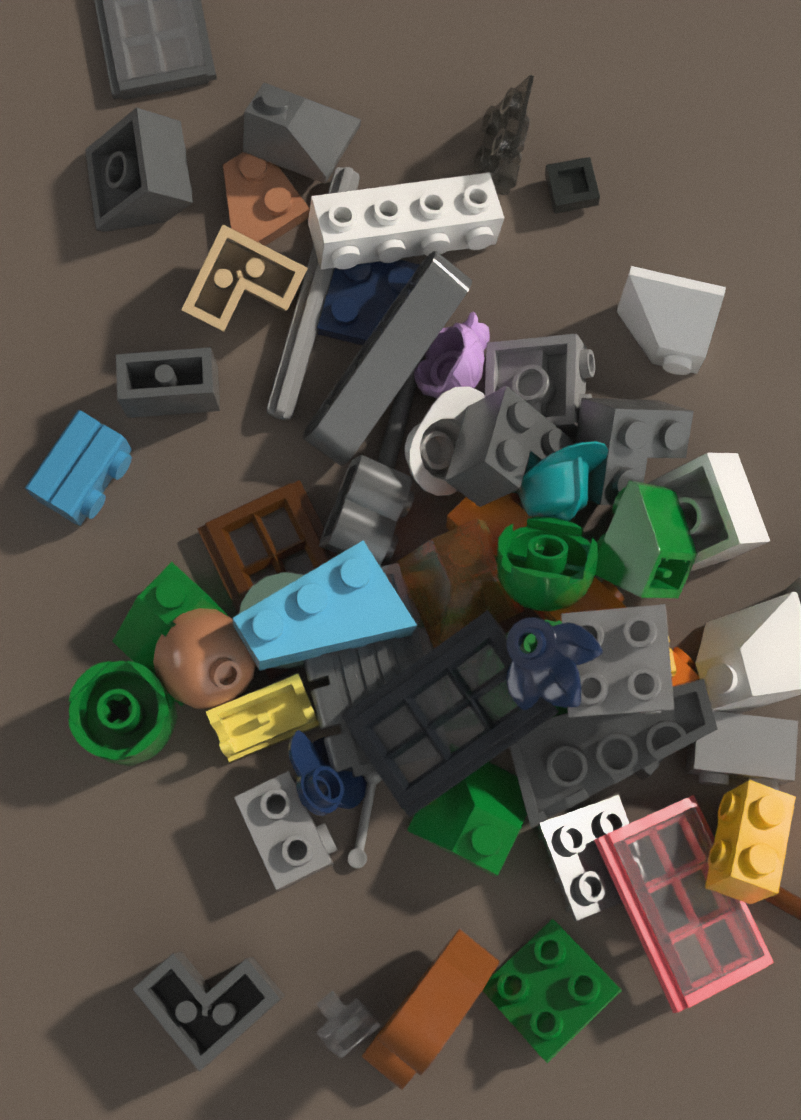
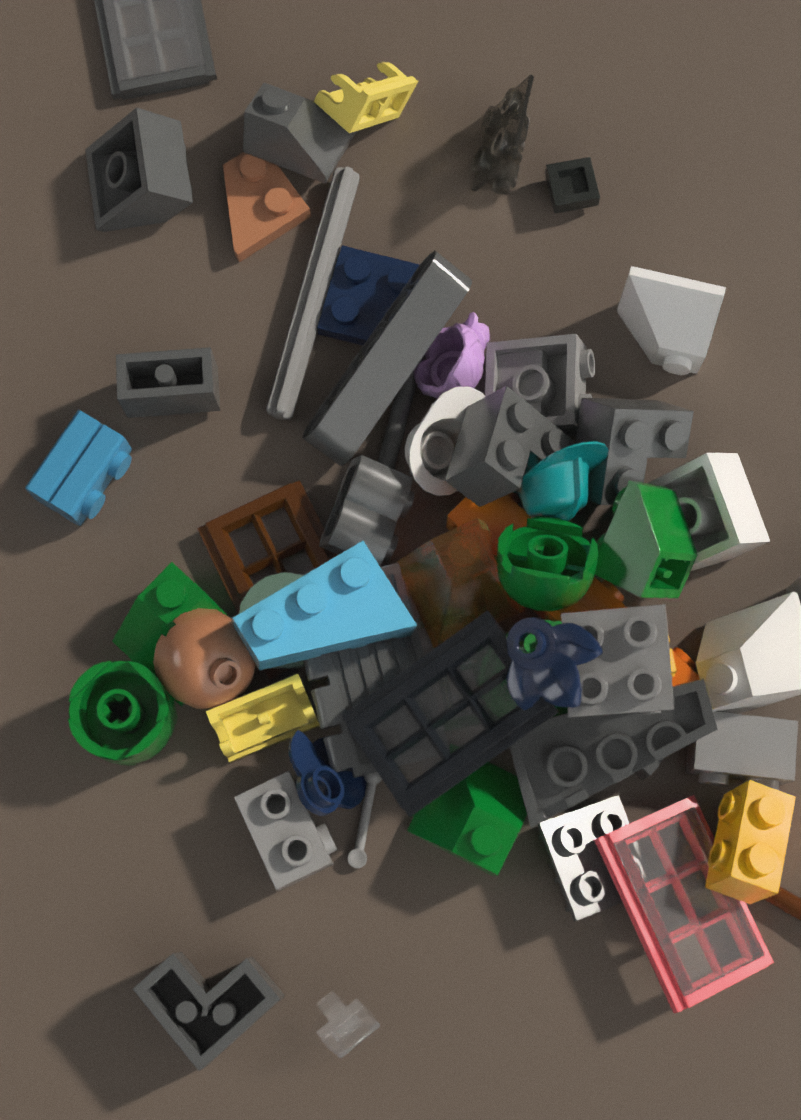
tan brick [181,225,308,332] -> none
white brick [308,172,504,270] -> none
dark orange connector [361,928,500,1090] -> none
green hinge [482,919,622,1063] -> none
none -> light yellow hinge [314,62,419,133]

